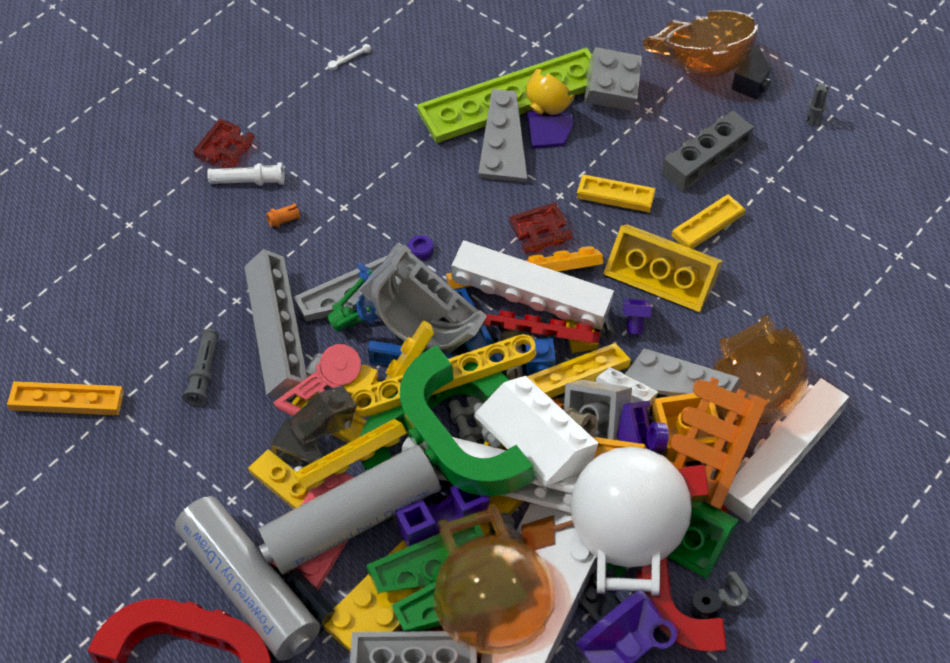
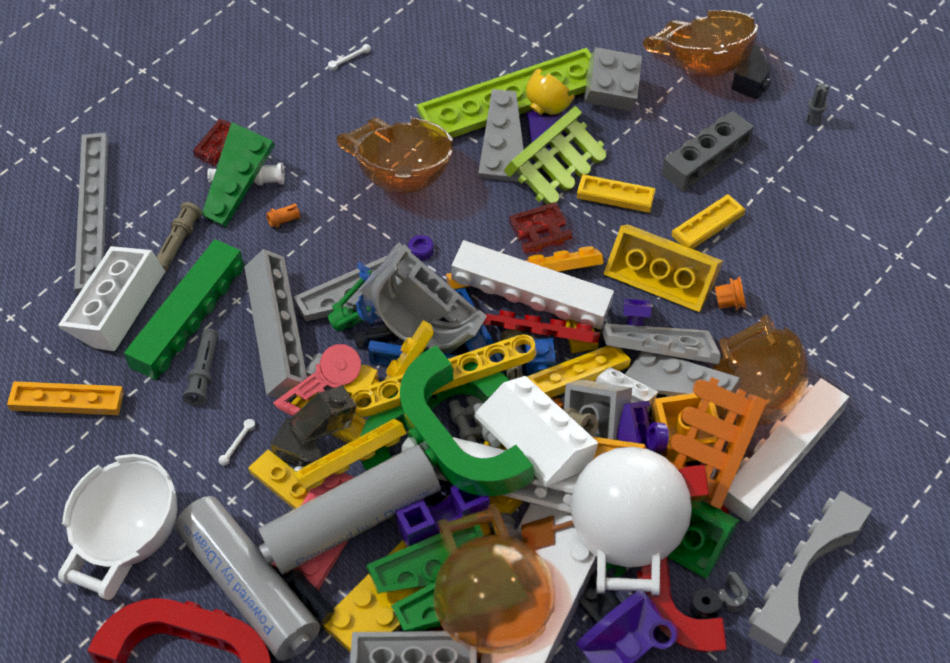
none -> white slope [58,246,165,351]
none -> white windscreen [58,454,177,600]
none -> light grey plate [74,133,108,295]
none -> green brick [124,239,244,380]
none -> dark tan pin [156,202,202,273]
none -> green wing [202,122,275,228]
none -> white hinge [218,419,255,466]
none -> clear orange windscreen [337,117,453,194]
none -> black axle [354,325,399,348]
none -> lime fence [503,106,606,205]
none -> light grey wing [602,323,721,364]
none -> orange piece [715,276,747,311]
none -> light grey arch [748,491,872,656]

